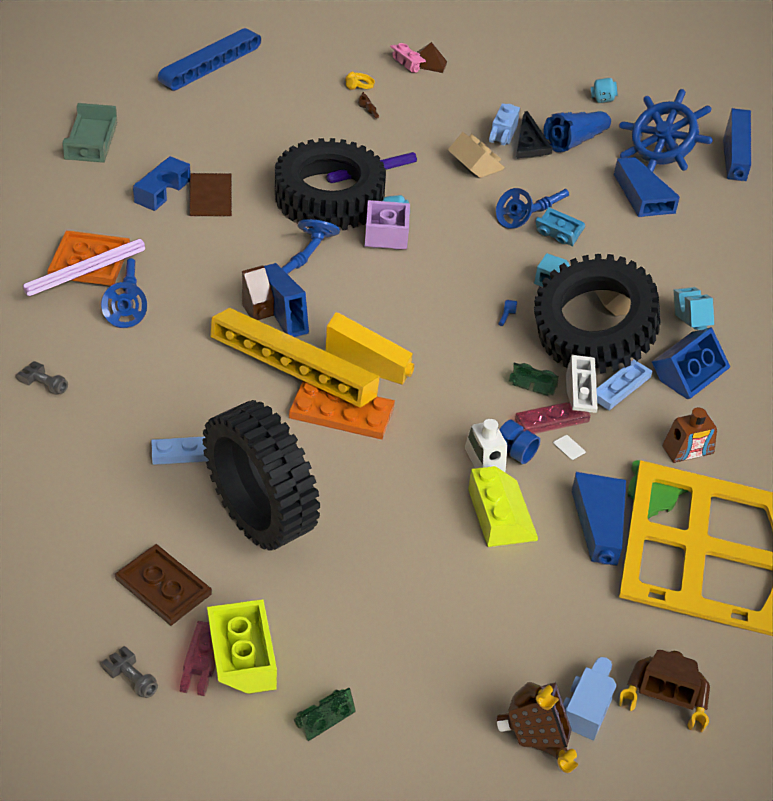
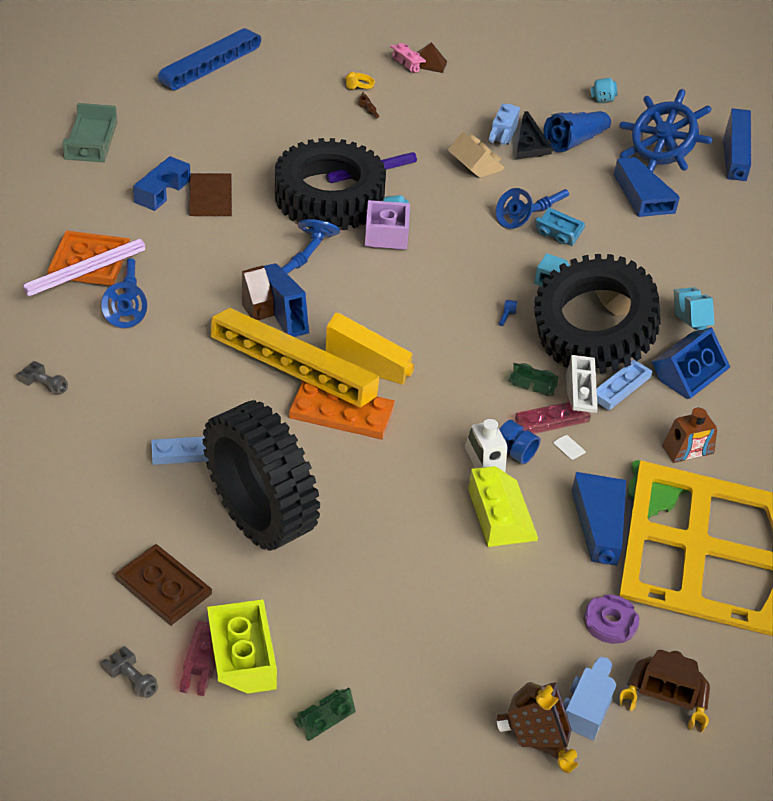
none -> medium lavender tile [584,594,640,644]

